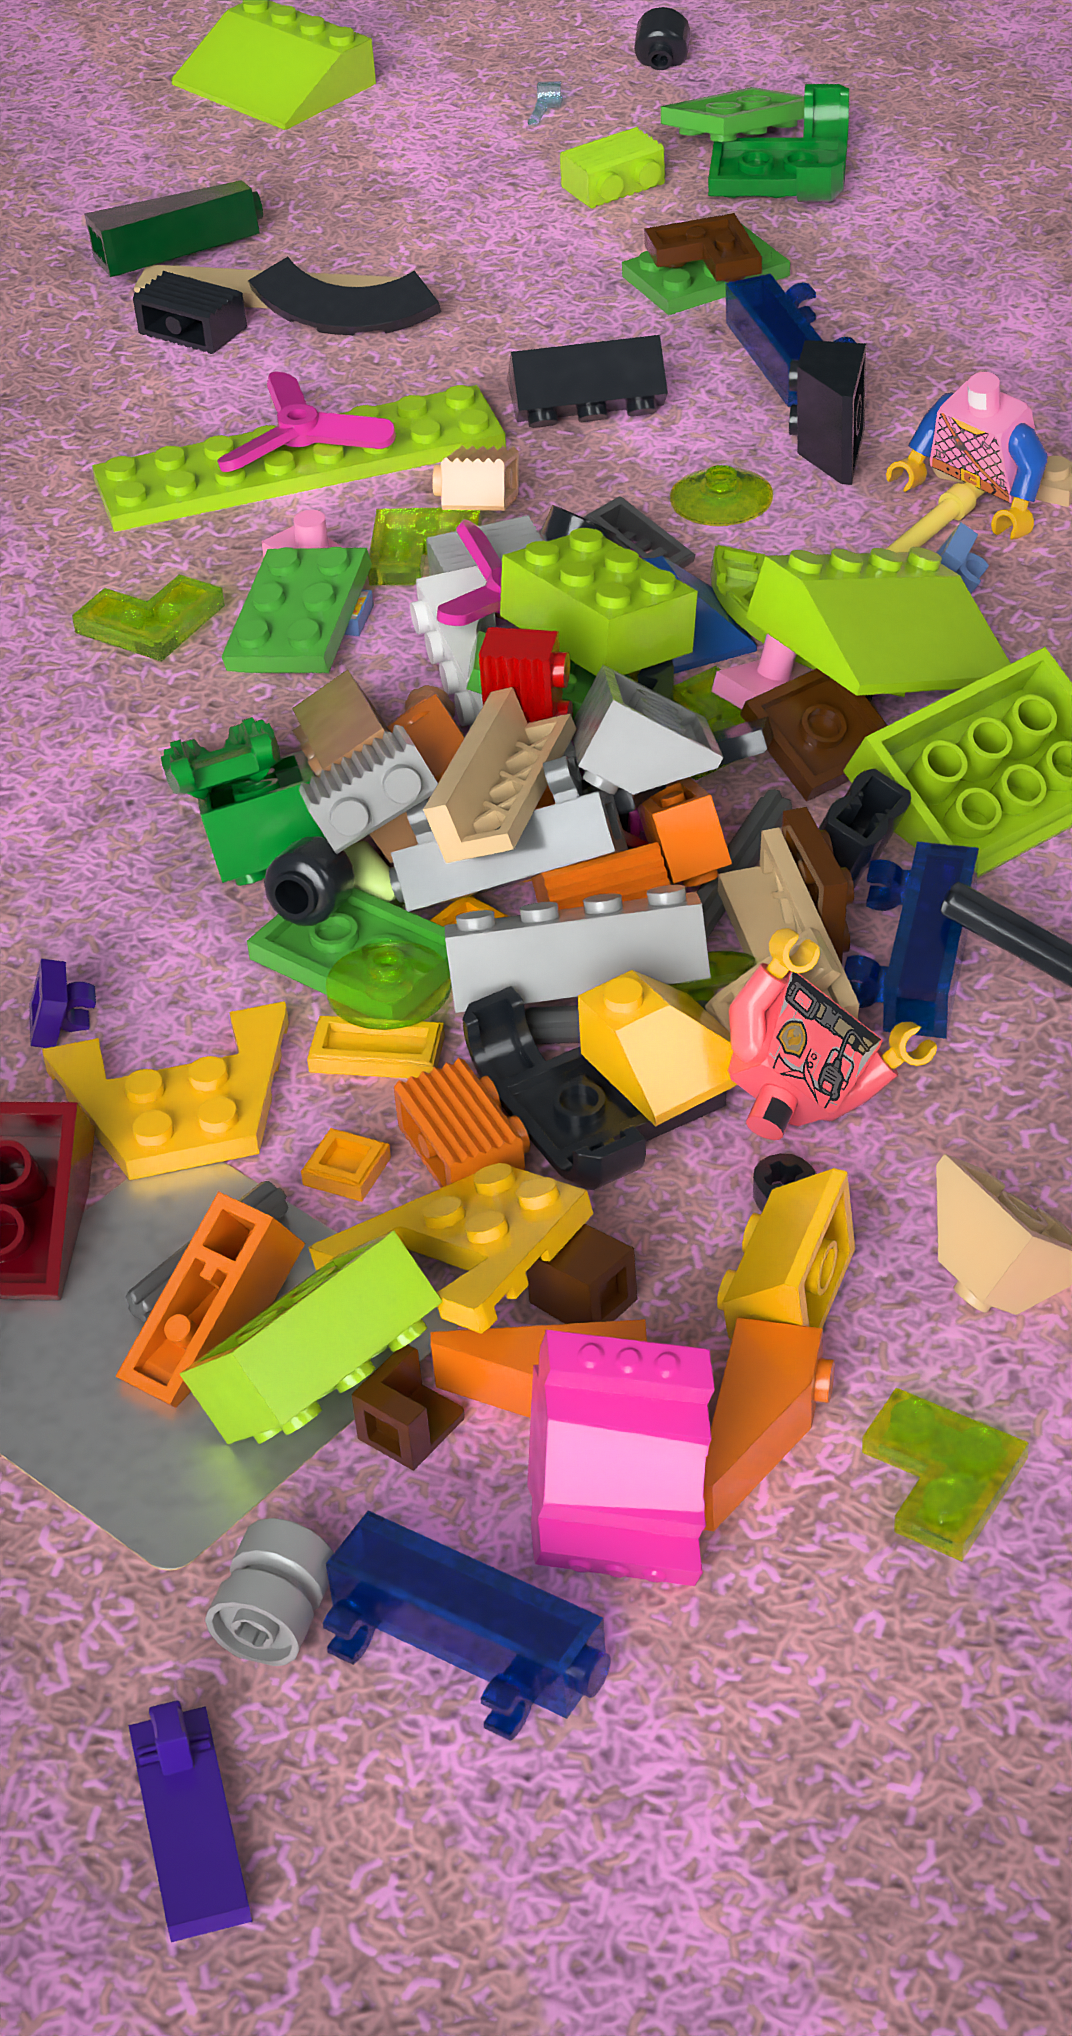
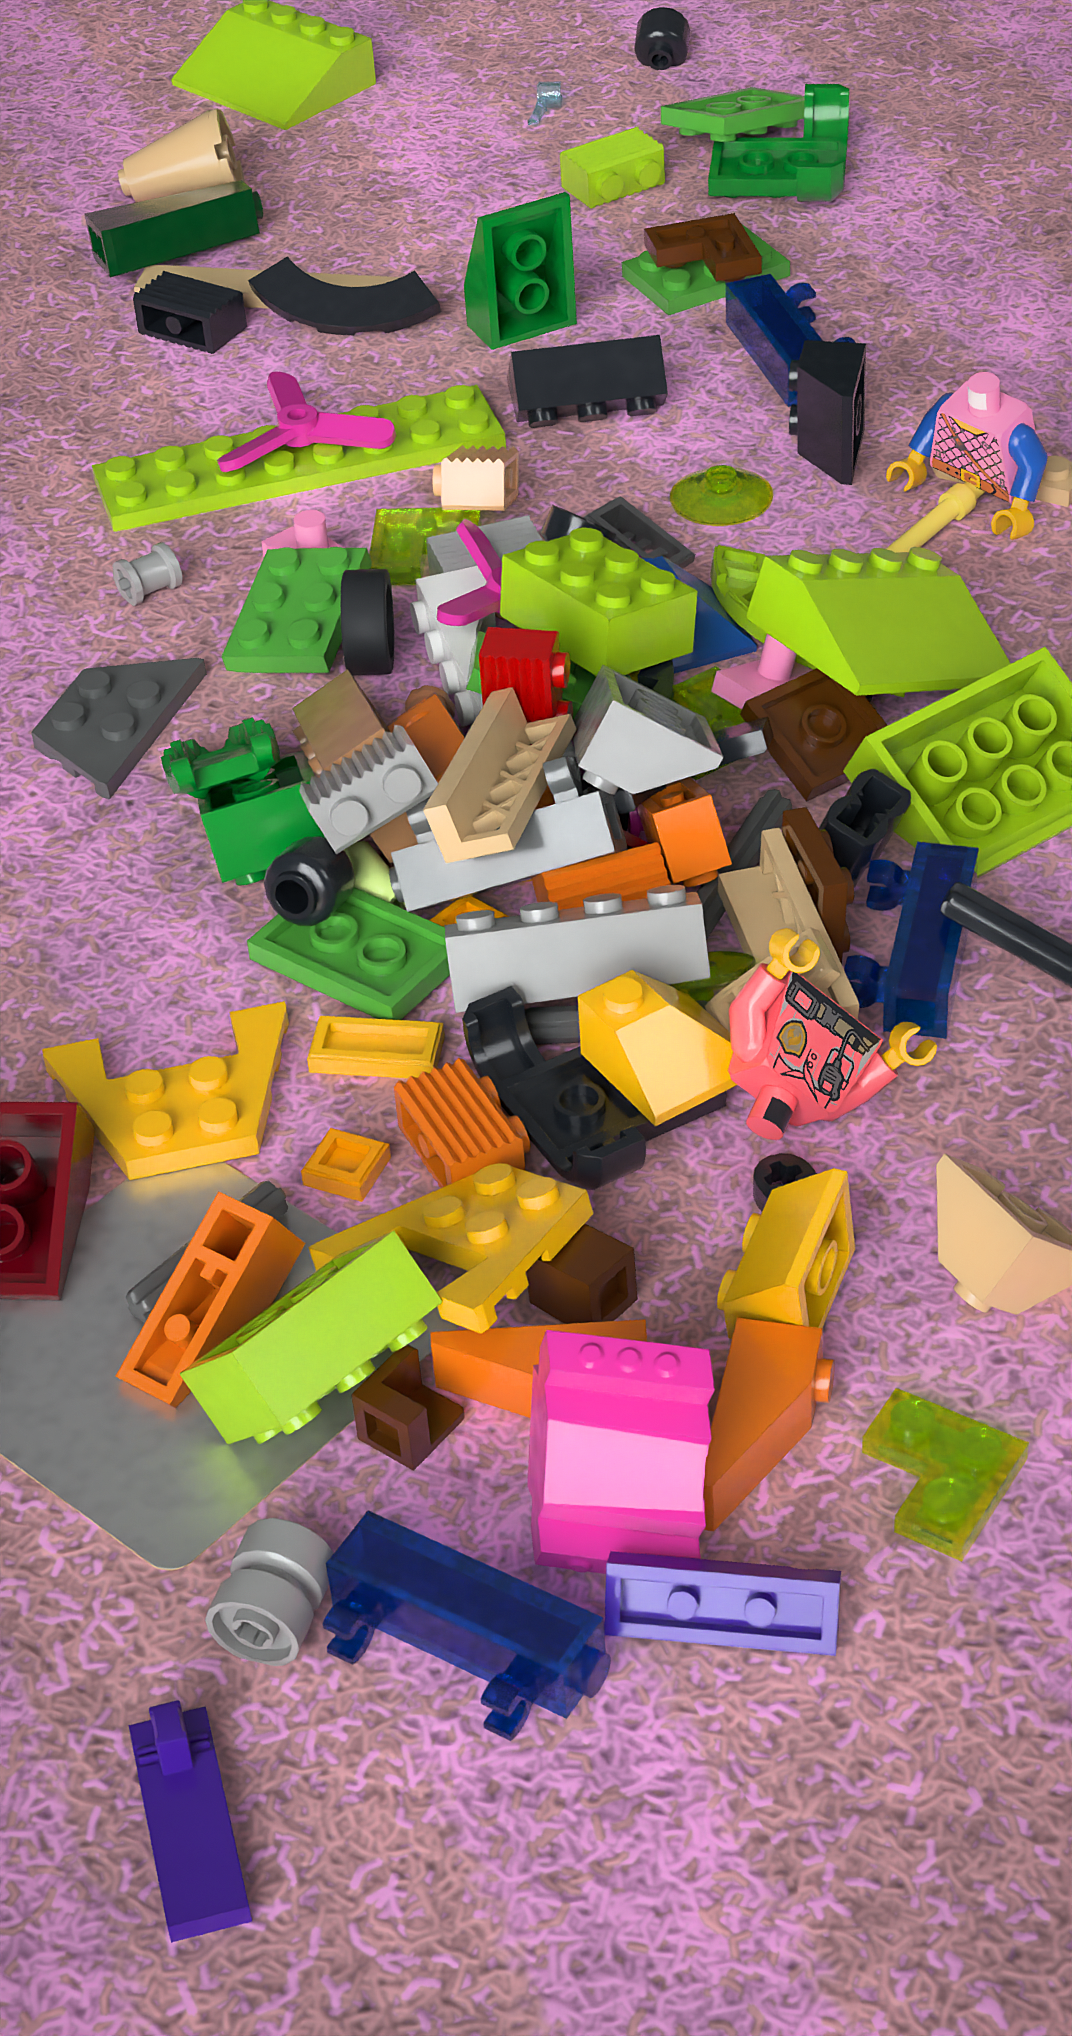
dark purple tile [29,958,96,1048] -> none
clear neon green plate [72,574,225,662] -> none
clear neon green dish [325,940,452,1030] -> none
medium blue tile [936,522,989,594] -> none
none -> dark grey wing [31,658,207,799]
none -> light grey bush [112,542,183,606]
none -> tan cone [118,108,245,202]
none -> black tyre [340,569,394,676]
none -> green slope [464,192,577,350]
none -> hinge [604,1551,841,1656]

